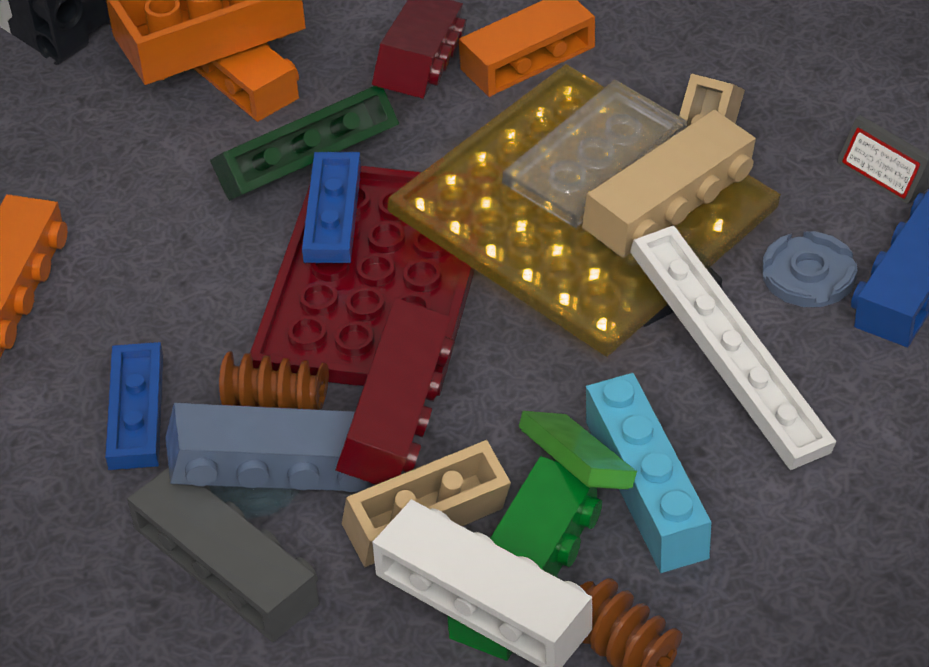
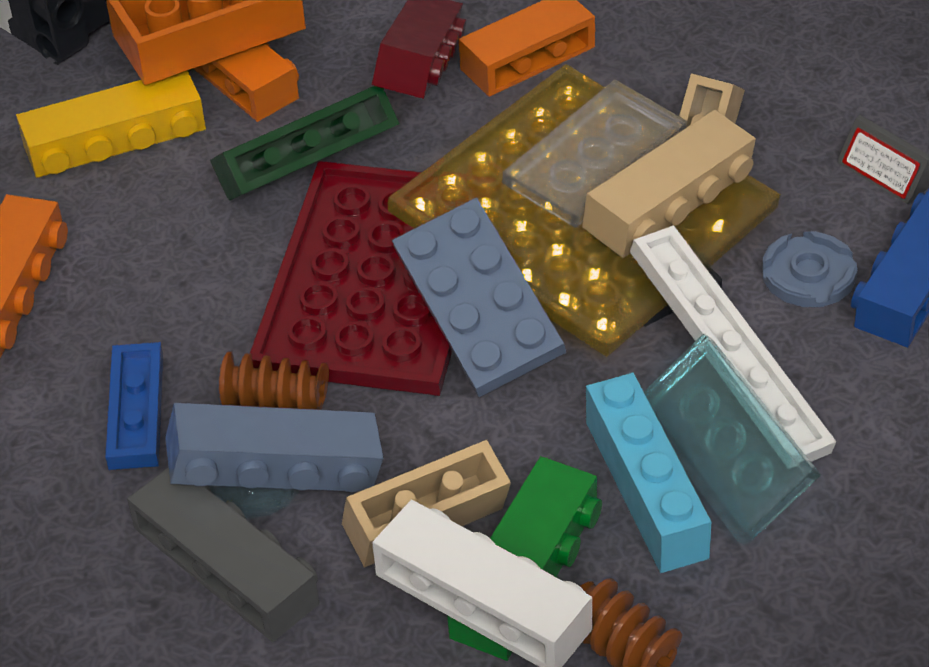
blue plate [302,152,361,263] -> none
dark red brick [335,297,454,485] -> none
bright green tile [519,411,637,489] -> none
none -> yellow brick [16,70,206,178]
none -> sand blue plate [392,197,566,397]
none -> clear light blue tile [644,333,821,545]

